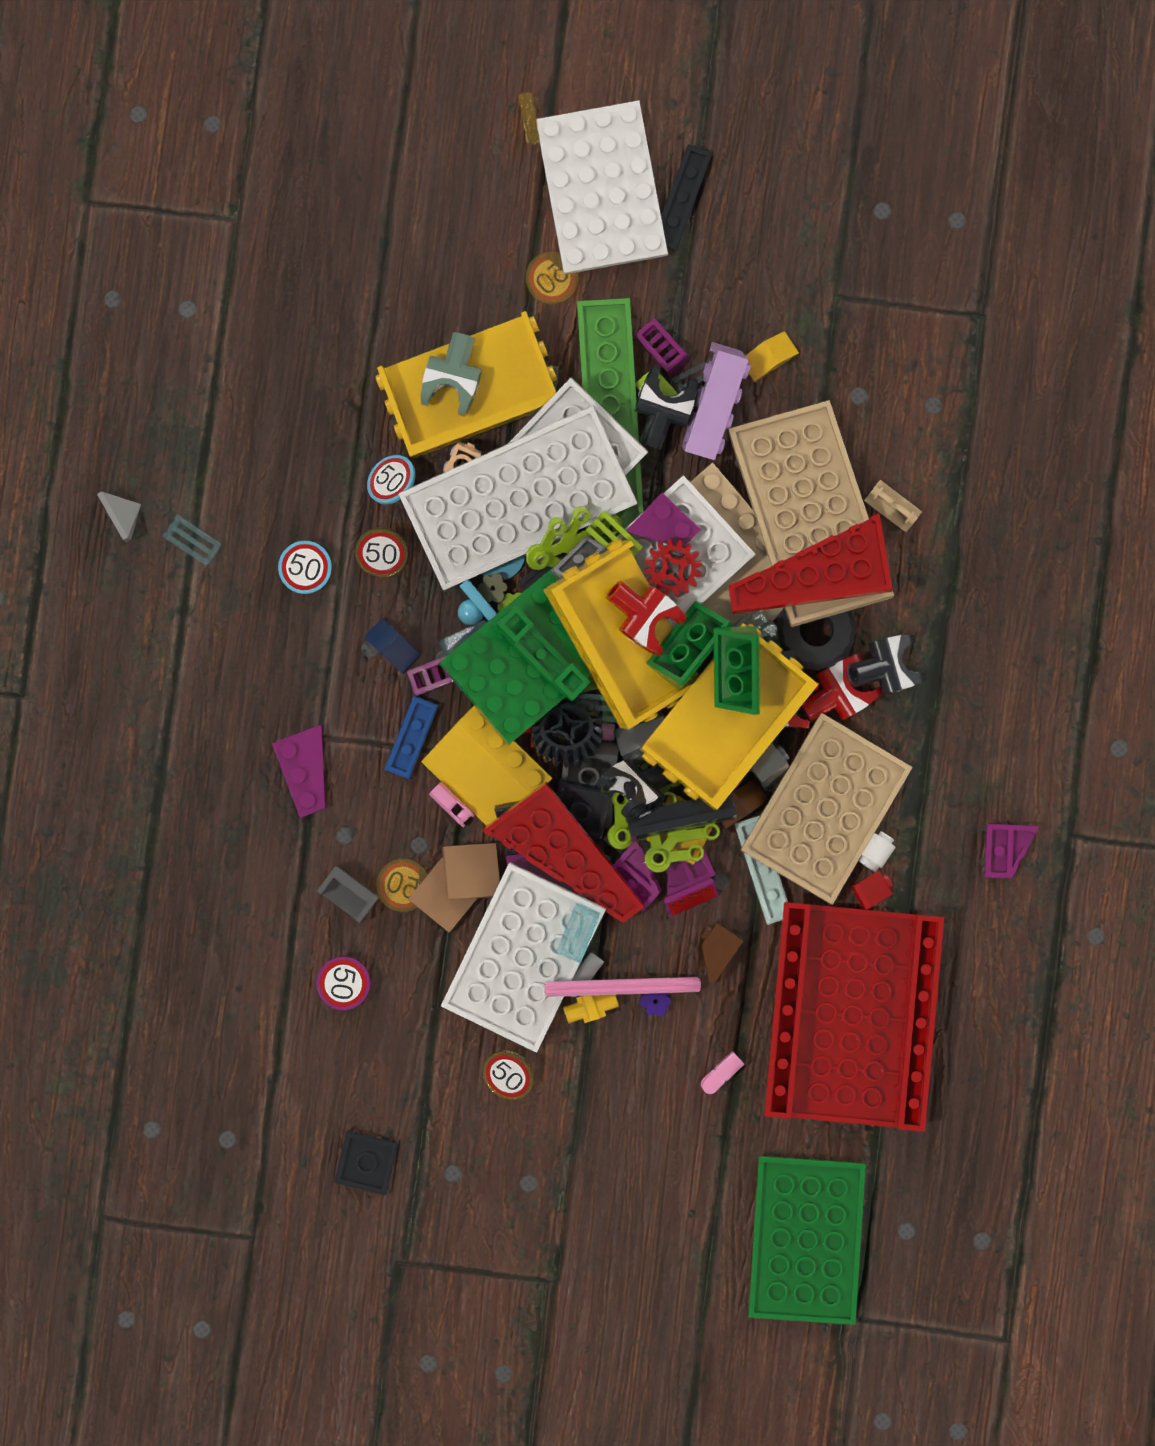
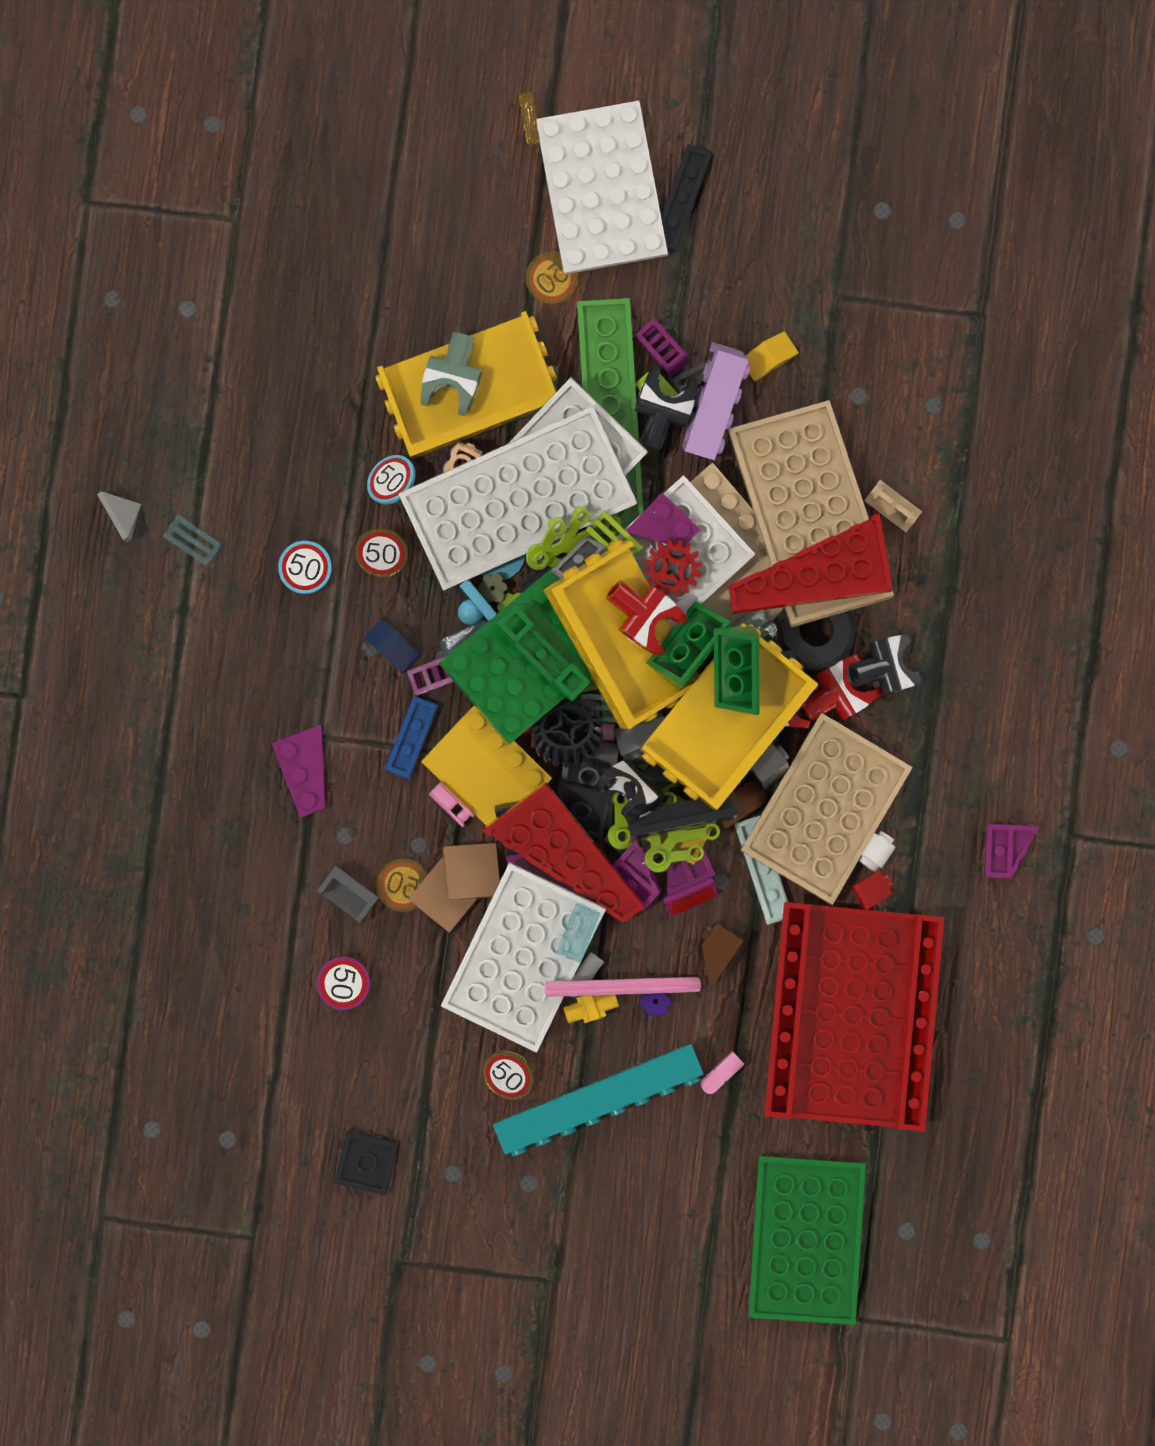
none -> teal brick [493,1043,703,1157]

